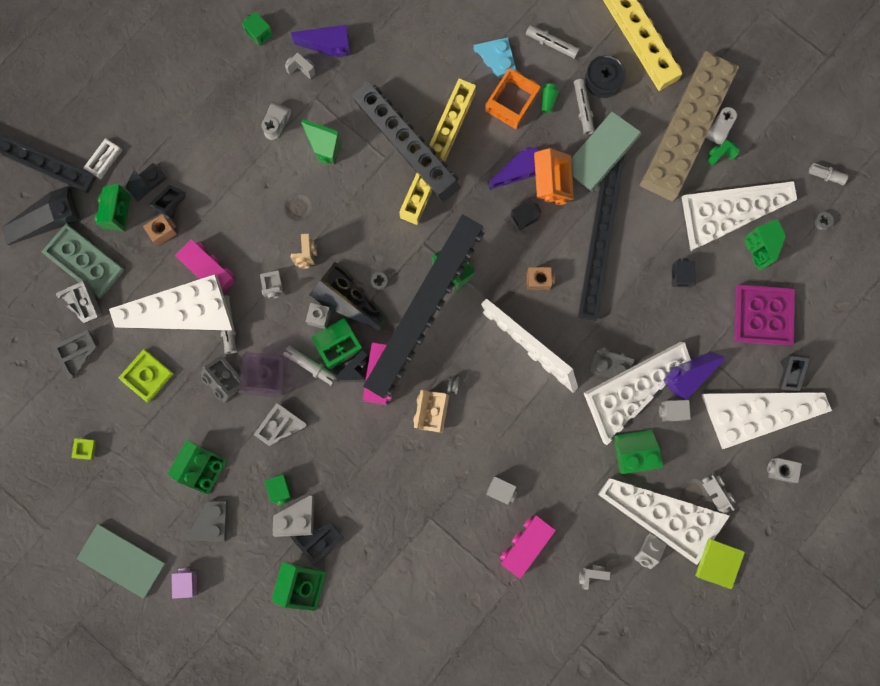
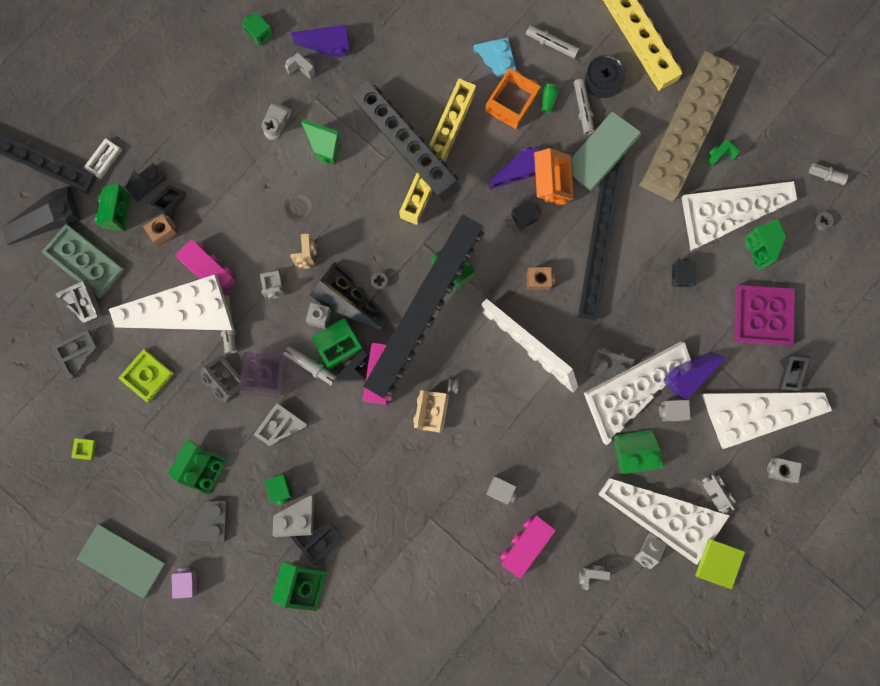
light grey piece [705,107,737,146] -> none

